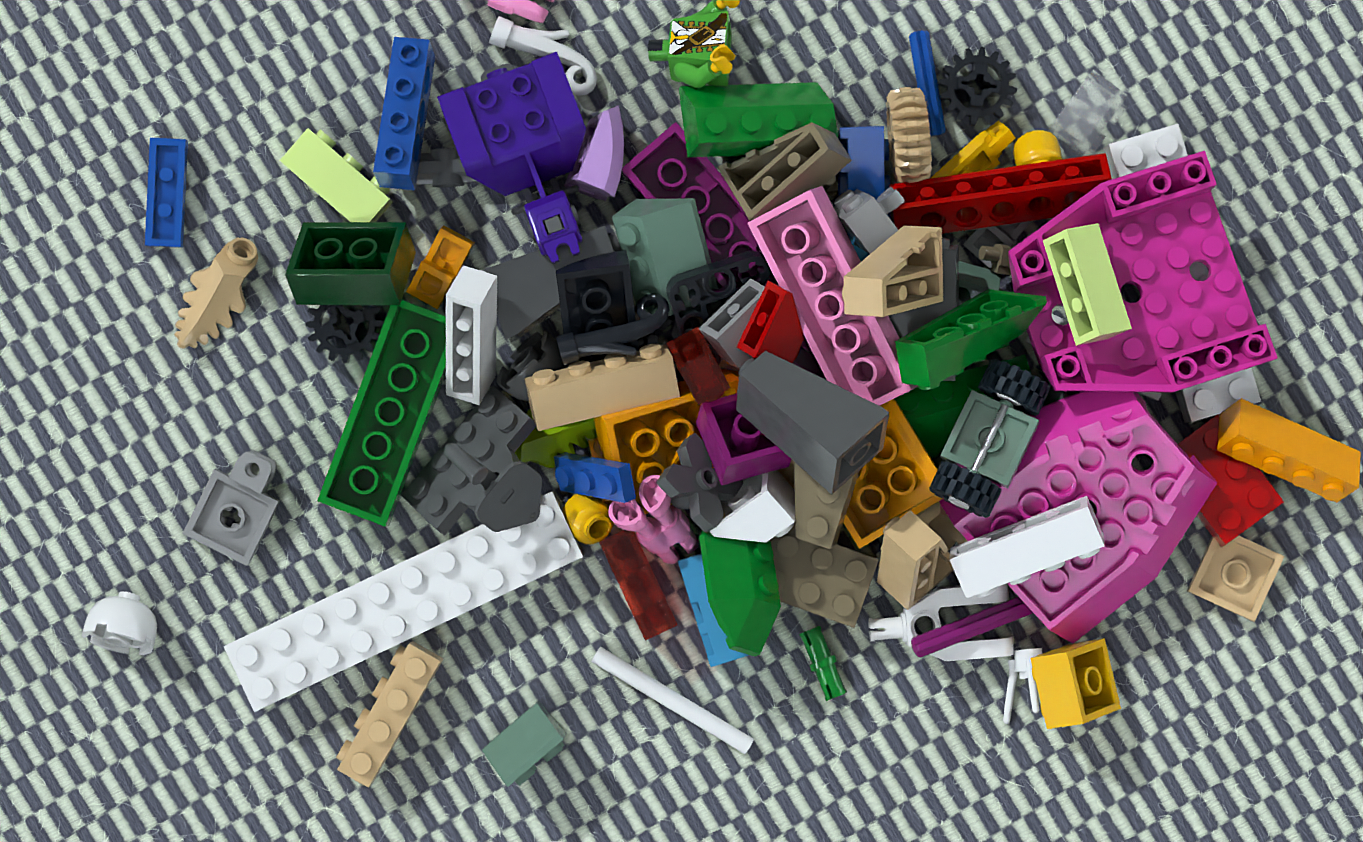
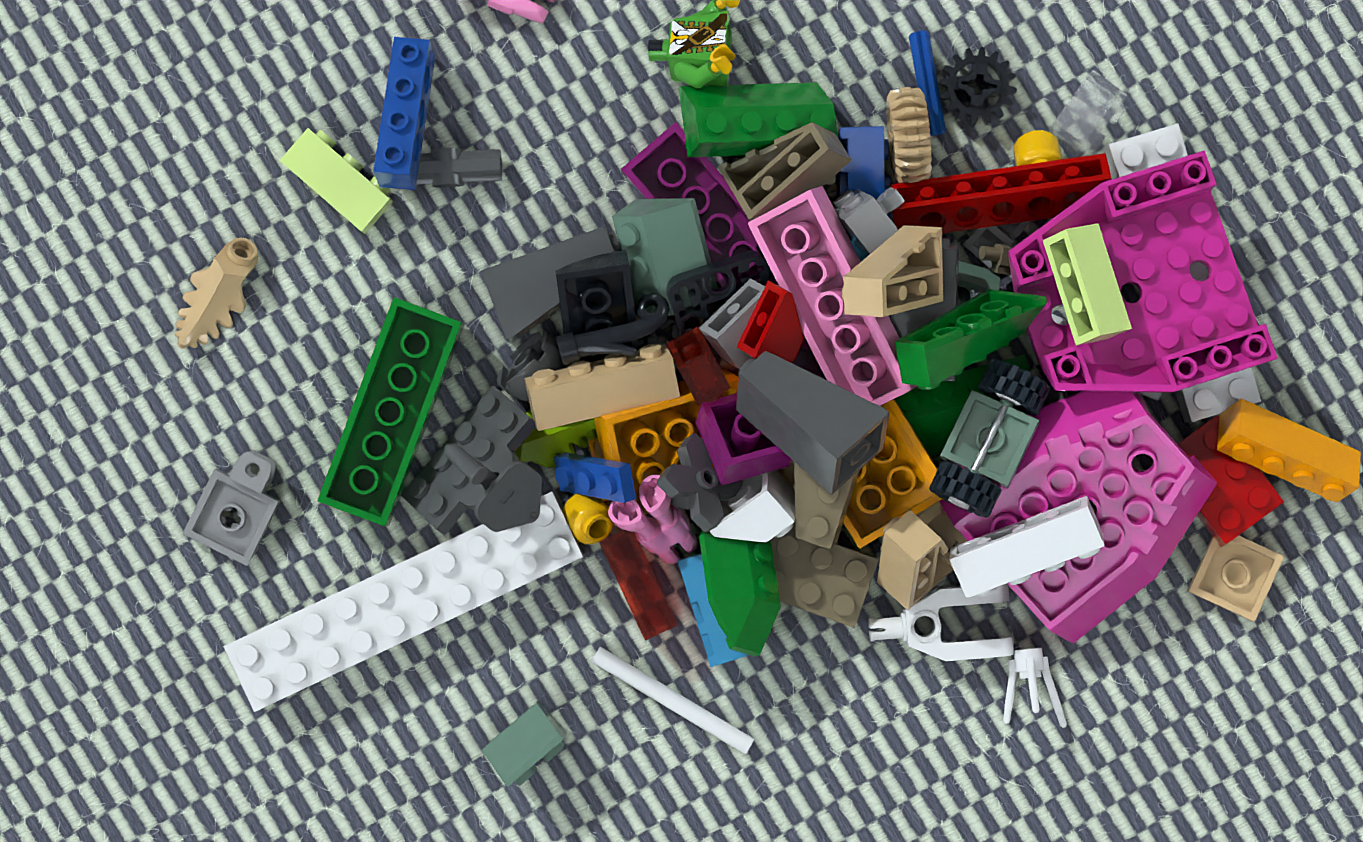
white cylinder [82,591,157,655] -> none
blue plate [145,138,188,248] -> none
dark green brick [285,222,416,305] -> none
black gear [305,305,384,363] -> none
tan brick [336,641,444,788] -> none
light orange slope [406,225,475,309] -> none
dark purple piece [437,52,586,264] -> none
white brick [446,265,497,405] -> none
white plant [489,16,597,96] -> none
lavender slope [564,105,624,201] -> none
green pin [799,626,847,701] -> none
magenta axle [911,597,1034,658] -> none
yellow hinge [931,120,1016,178] -> none
yellow brick [1030,638,1121,729] -> none

